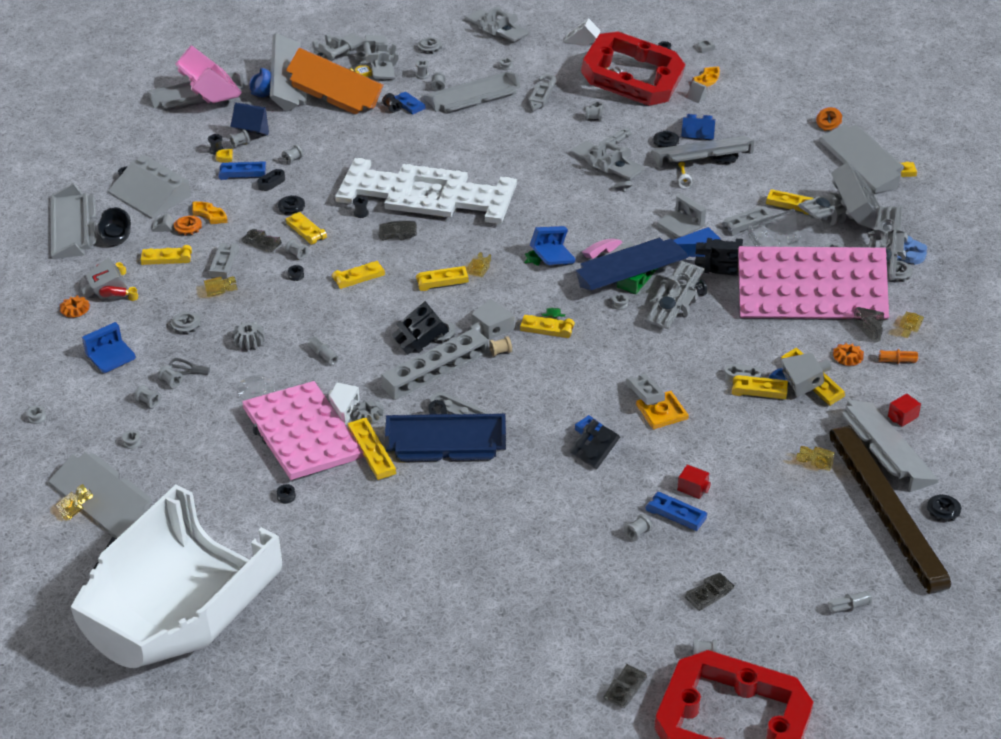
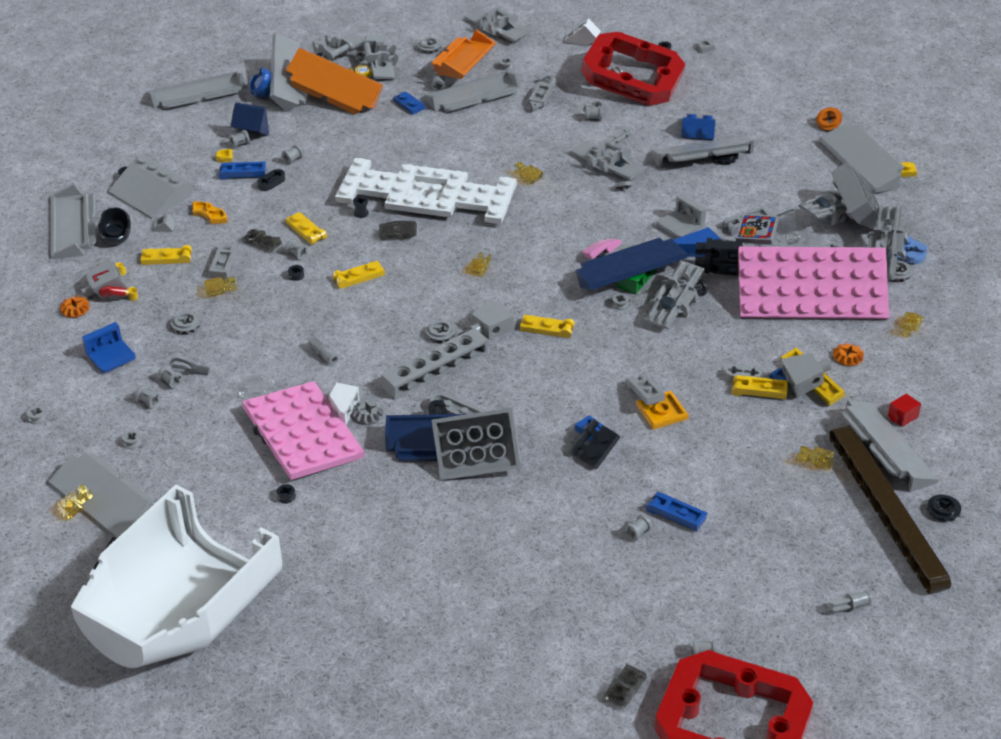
orange gear [174,216,202,236] -> none
bright pink windscreen [175,45,242,103] -> none
black bush [208,134,224,155] -> none
light grey gear [232,321,265,351] -> none
black gear [278,195,305,215] -> none
yellow plate [348,418,396,480] -> none
black bush [382,93,402,113] -> none
black hips [391,301,449,355] -> none
light grey bush [415,59,430,79] -> none
yellow plate [416,266,469,291] -> none
tan bush [489,336,512,357] -> none
green plate [524,250,543,266] -> none
blue bracket [530,226,576,265] -> none
green plate [541,308,565,317] -> none
black gear [653,131,679,148] -> none
red brick [677,464,711,499] -> none
white hinge [678,161,692,188] -> none
clear smoke slope [685,572,735,611] -> none
light grey slope [687,81,706,103] -> none
light orange tile [692,66,720,87] -> none
yellow plate [766,189,814,215] -> none
clear smoke slope [853,307,884,343] -> none
orange axle [879,349,918,364] -> none
none -> orange slope [431,29,496,79]
none -> light grey slope [432,407,521,480]
none -> clear yellow plate [514,162,543,184]
none -> tile [736,214,779,245]

